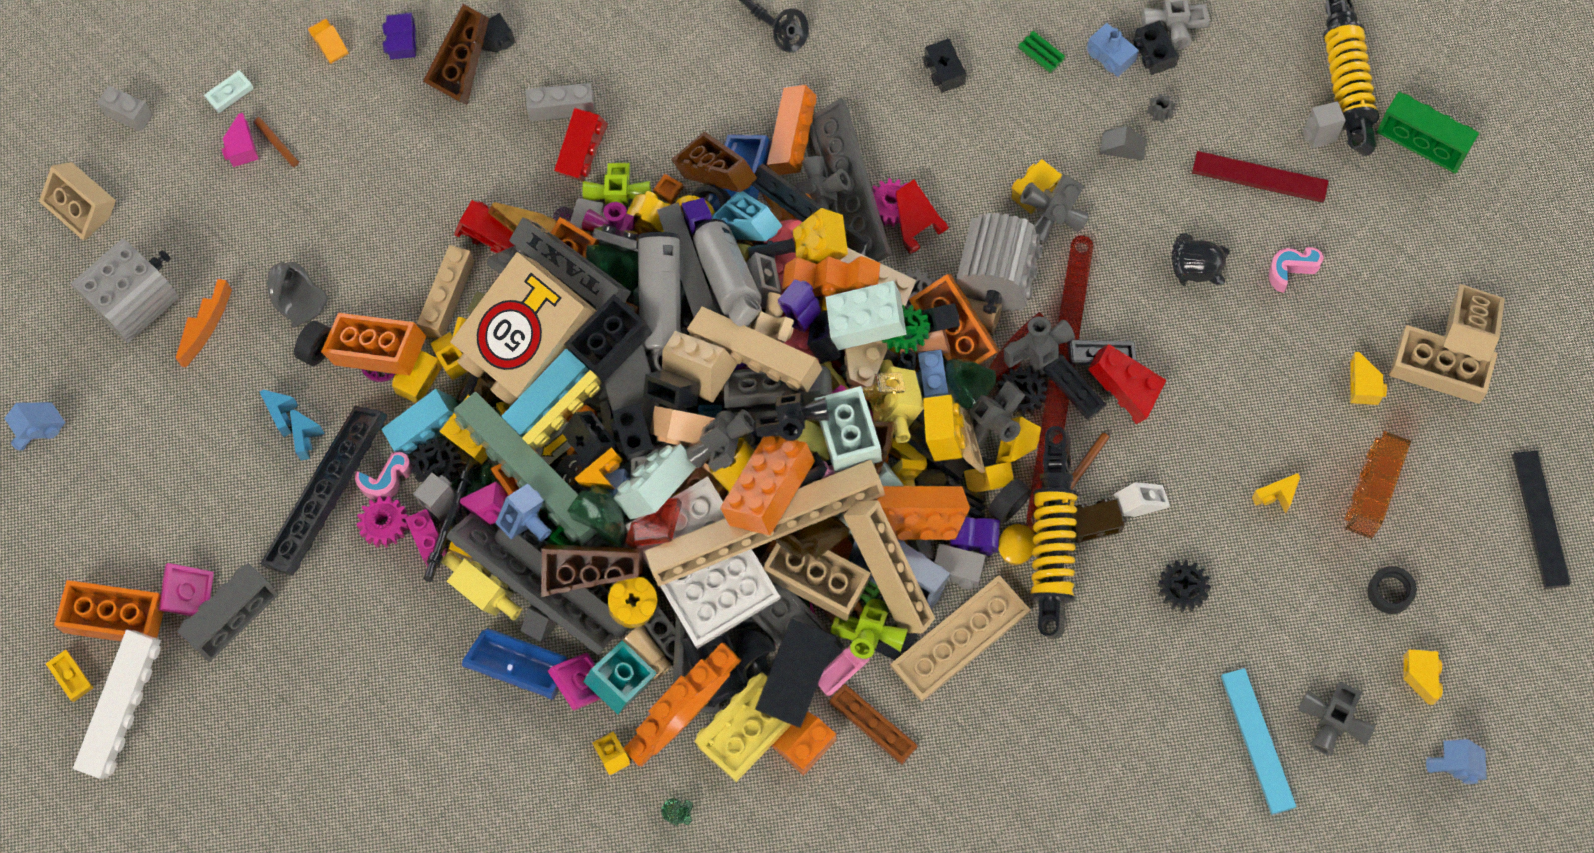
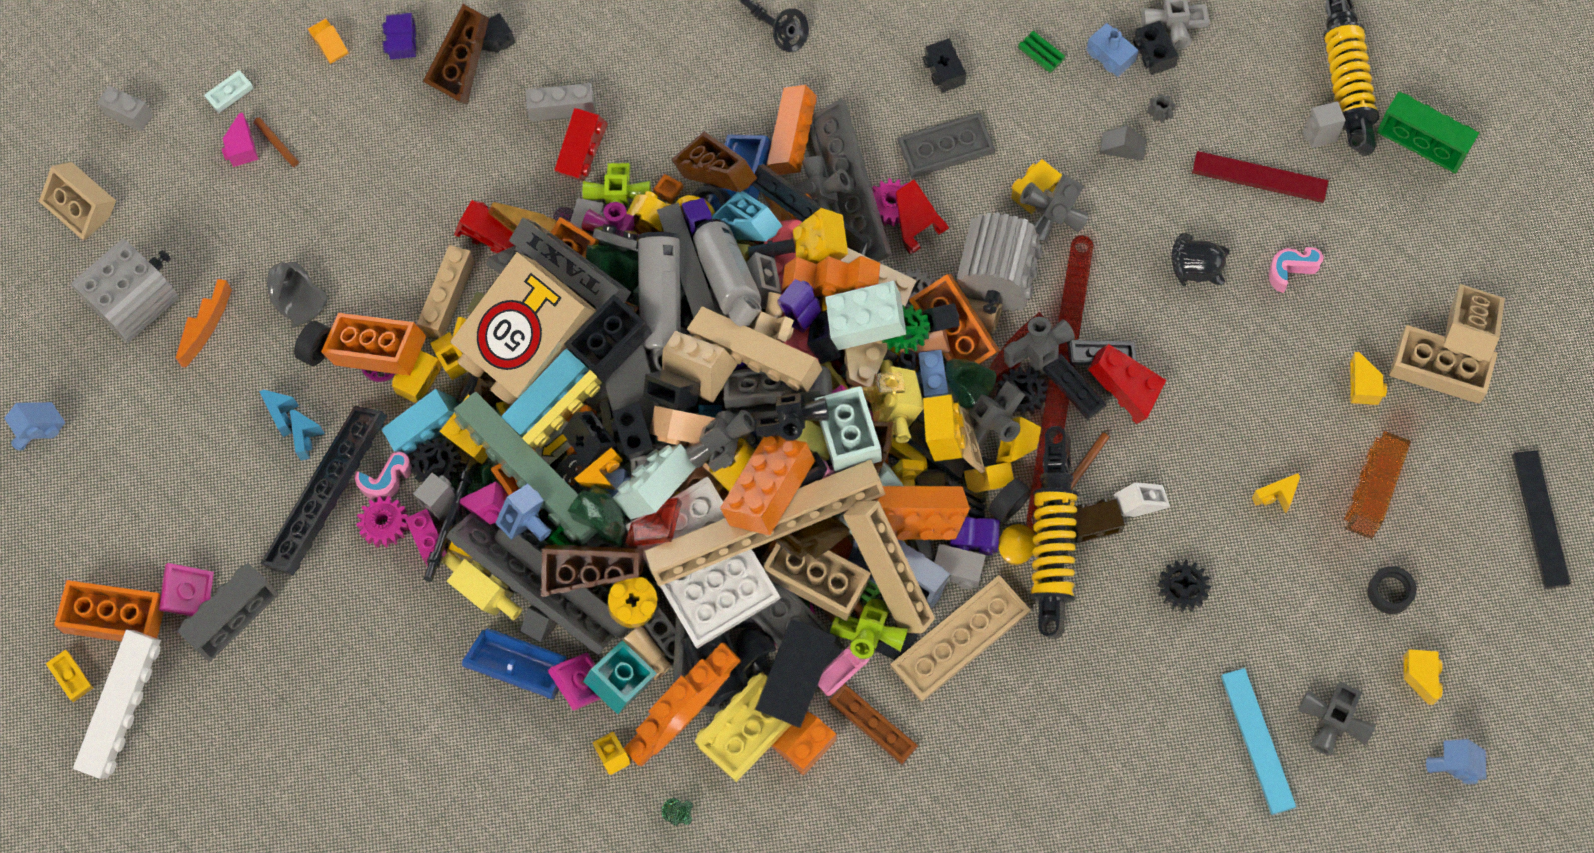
none -> dark grey tile [897,113,995,179]

